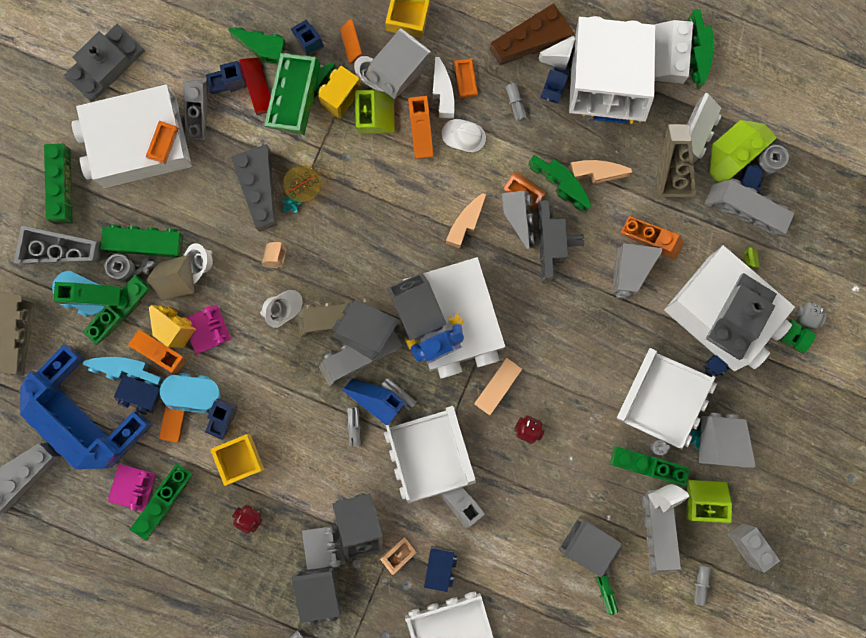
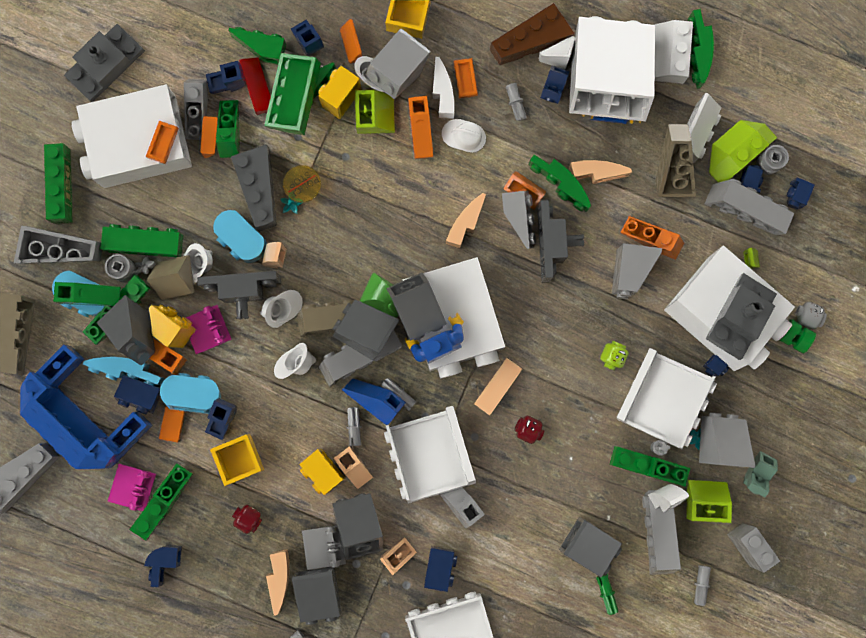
none -> dark grey slope [97,295,155,366]
none -> dark blue brick [144,545,182,587]
none -> dark grey brick [197,271,281,320]
none -> orange slope [200,116,218,158]
none -> medium azure brick [213,210,267,263]
none -> green slope [216,100,240,158]
none -> light nougat slope [266,549,290,616]
none -> white piece [274,343,316,379]
none -> yellow piece [299,448,345,495]
none -> light nougat slope [333,446,373,489]
none -> bright green slope [360,273,399,318]
none -> lime head [600,341,629,371]
none -> sand green brick [743,451,778,497]
none -> dark blue brick [786,177,815,209]

